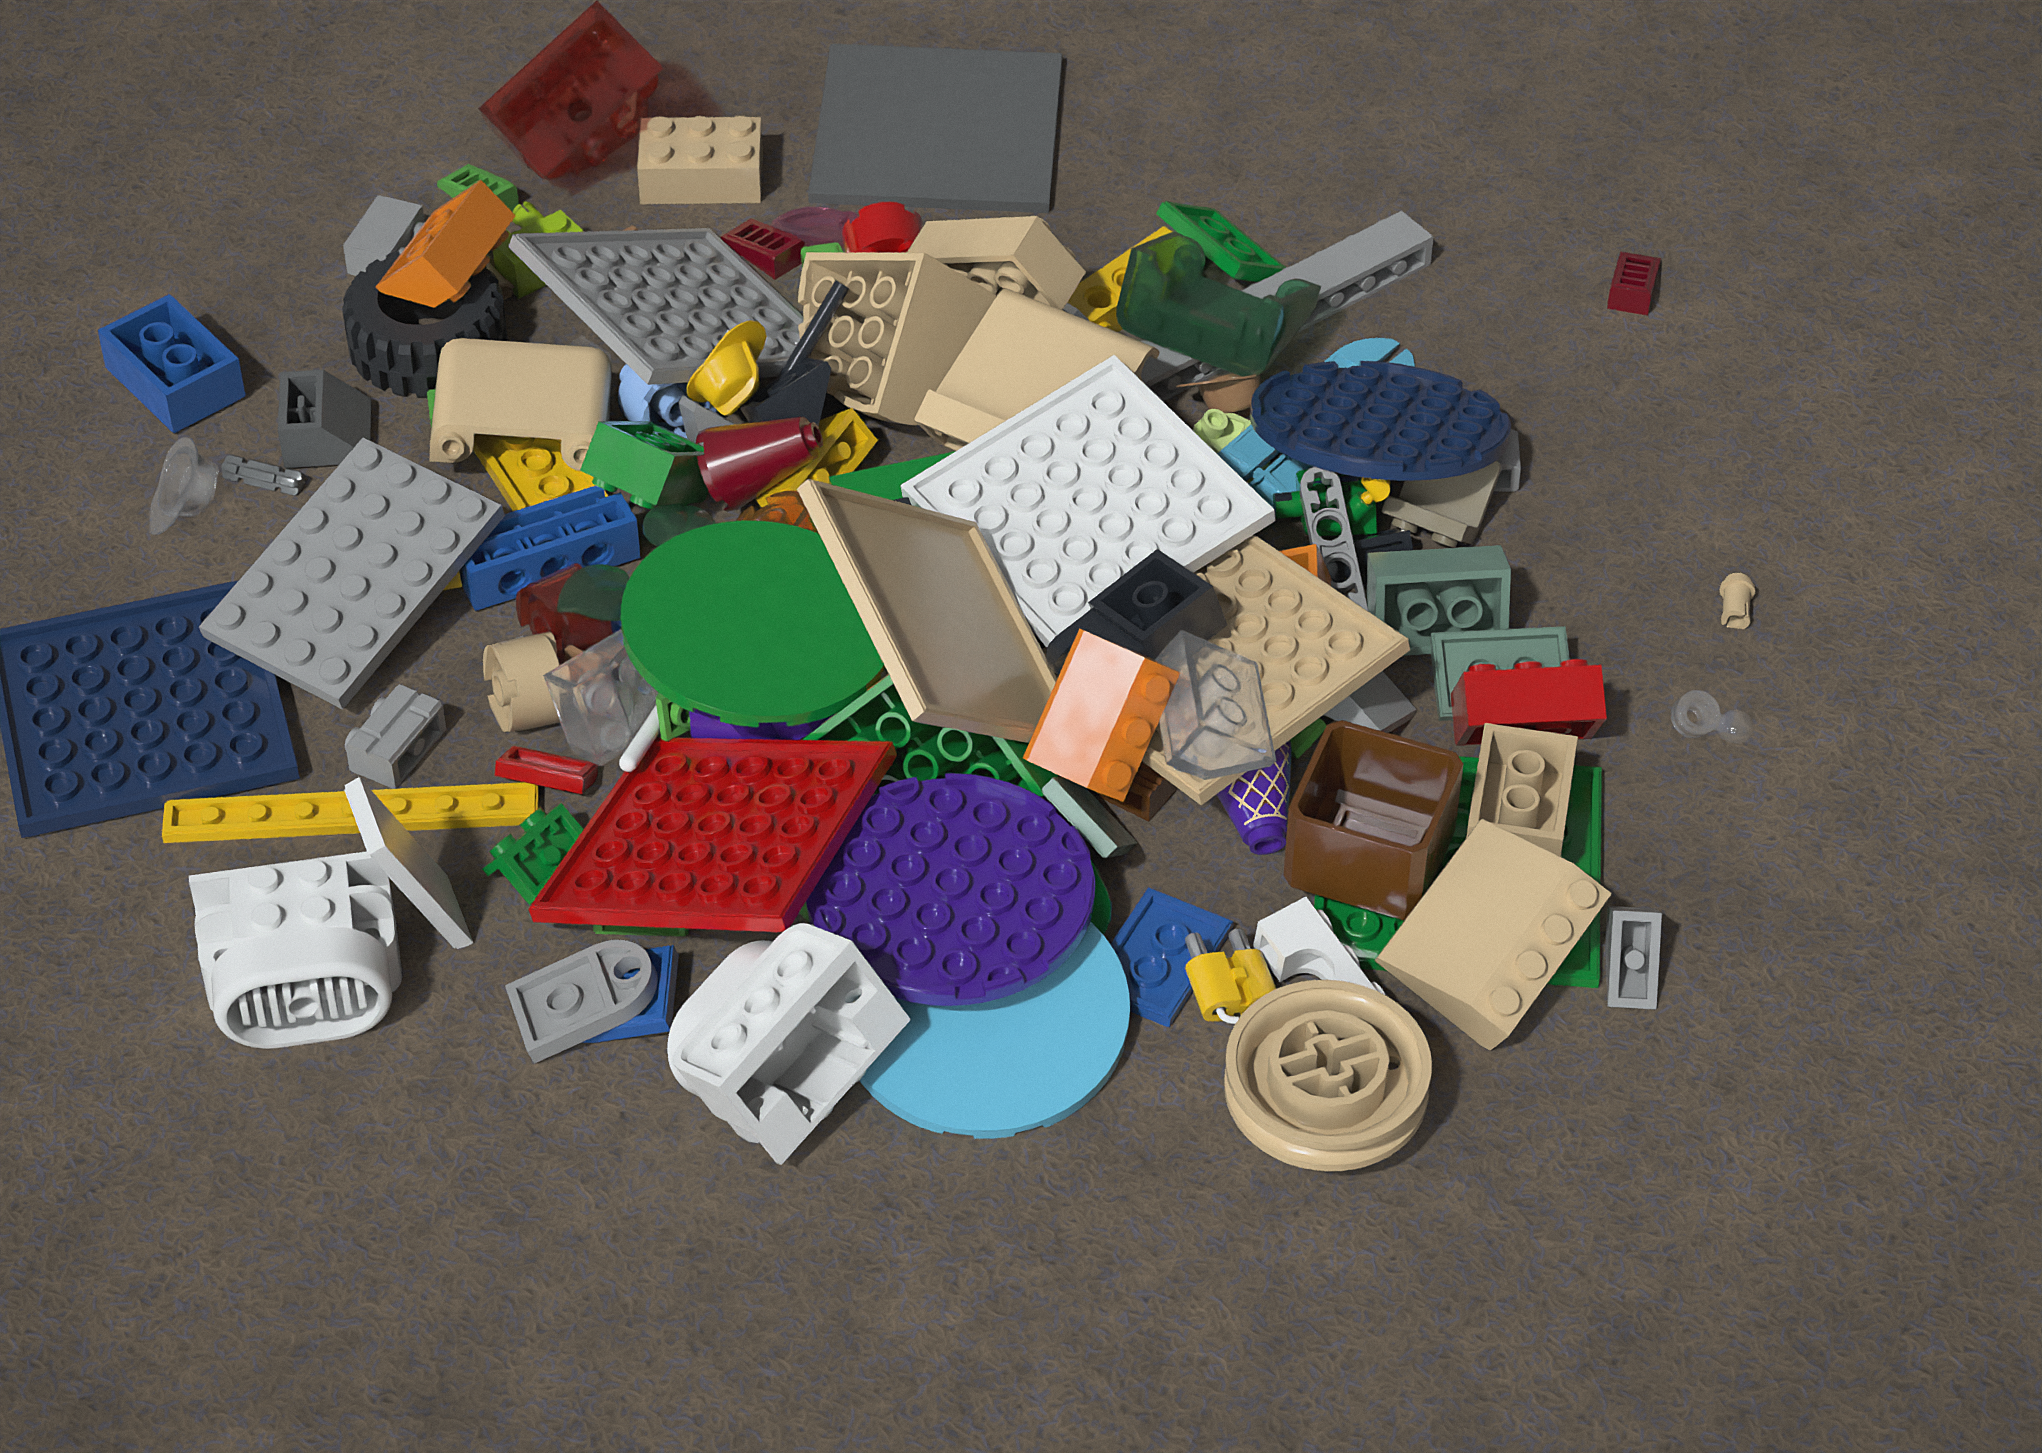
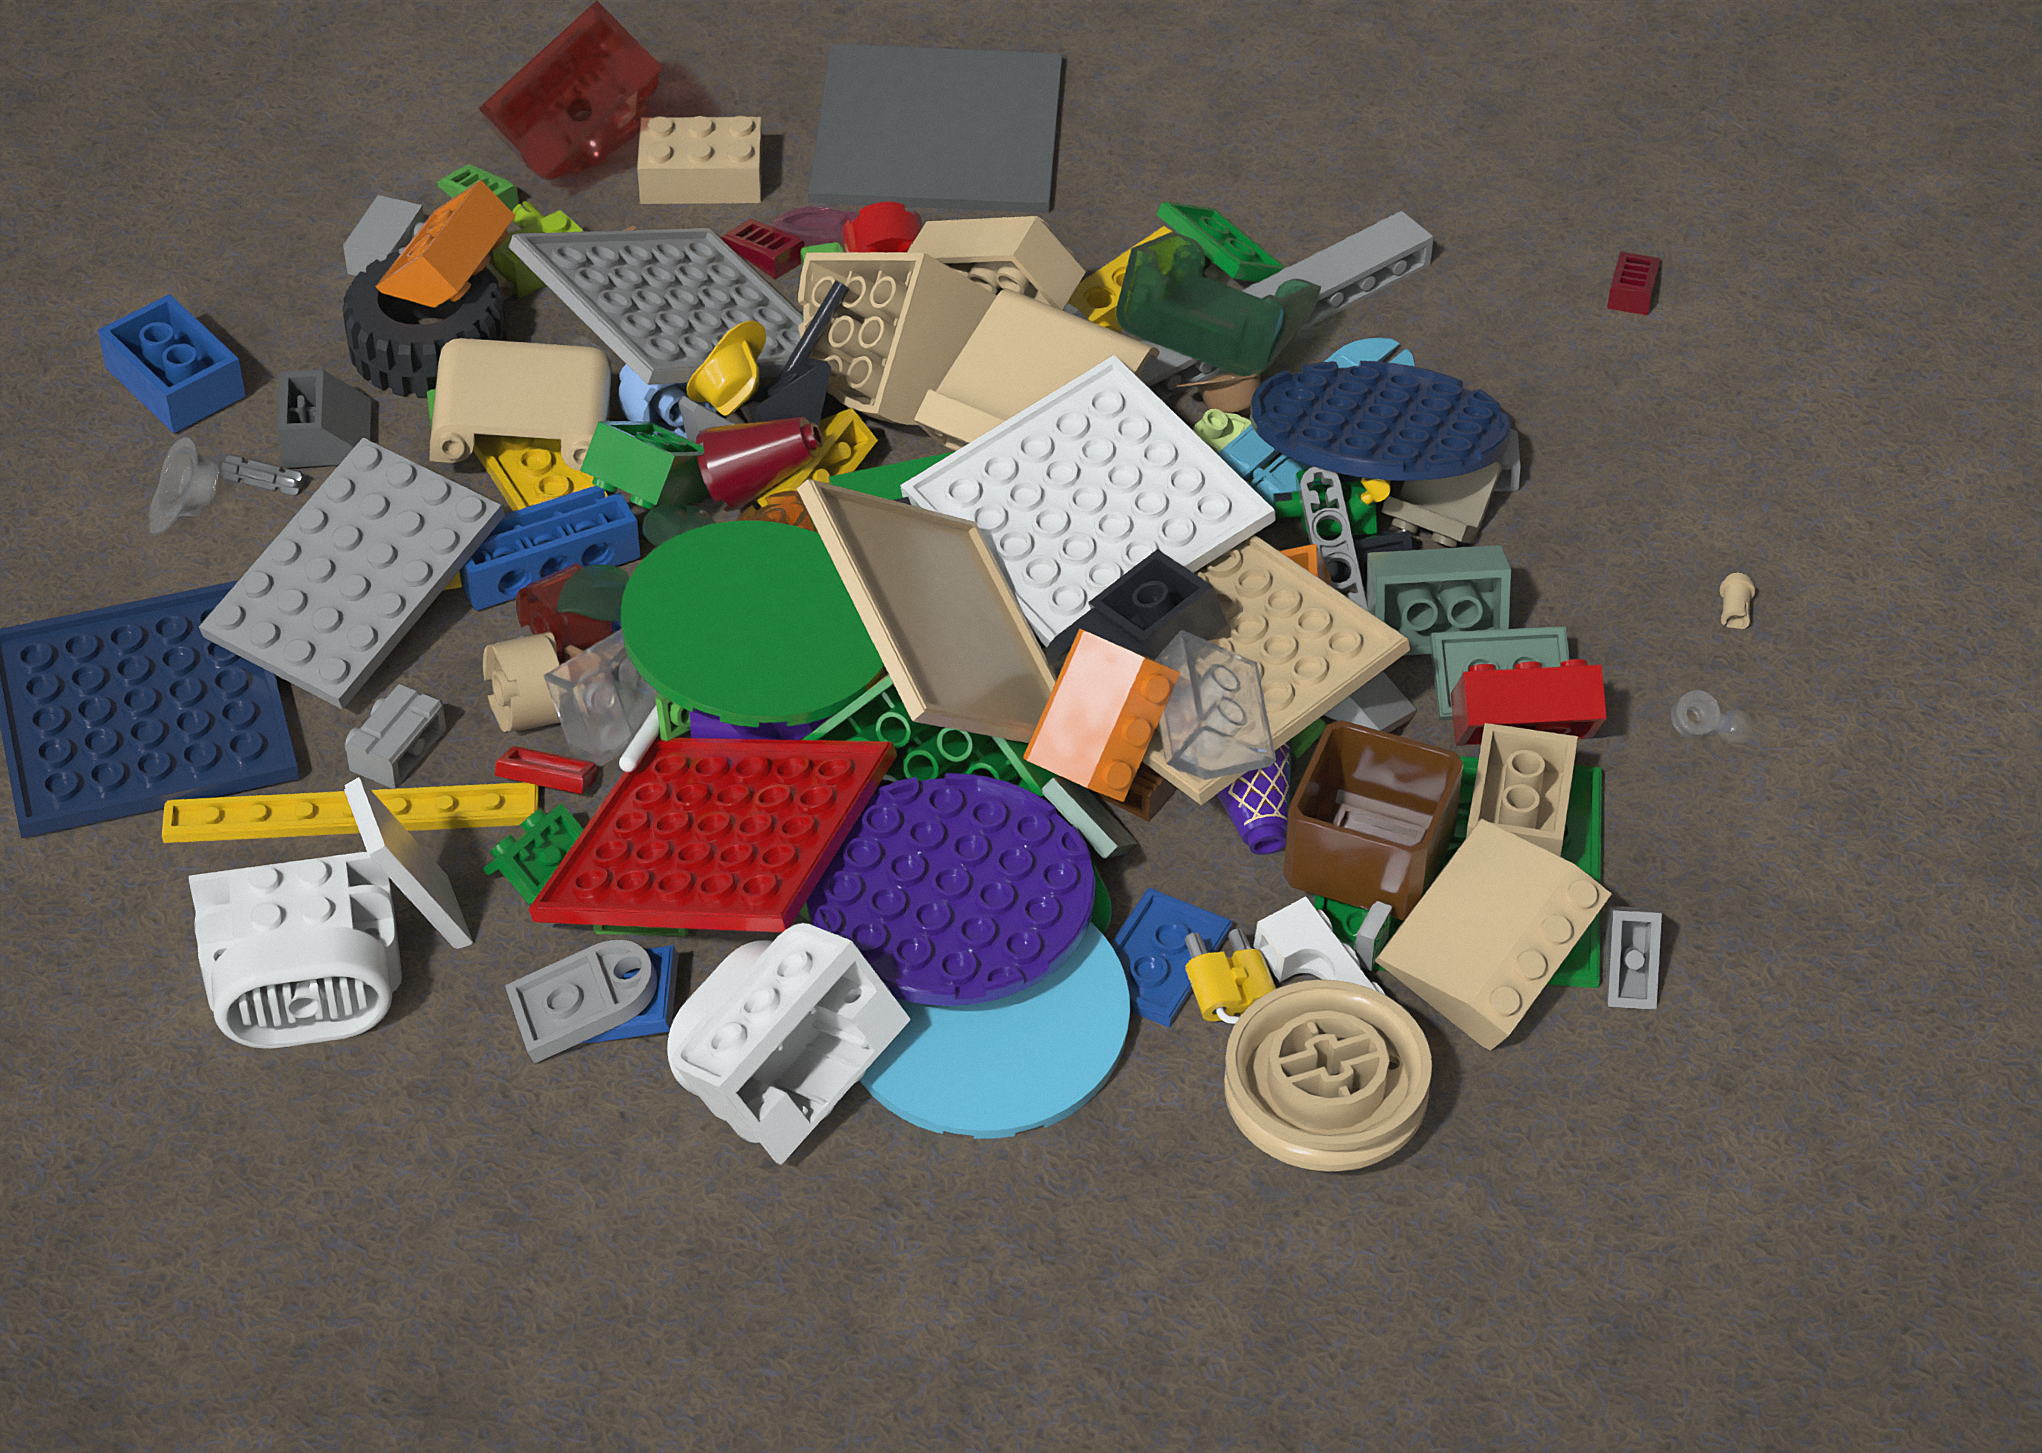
none -> light grey tile [1355,901,1392,970]

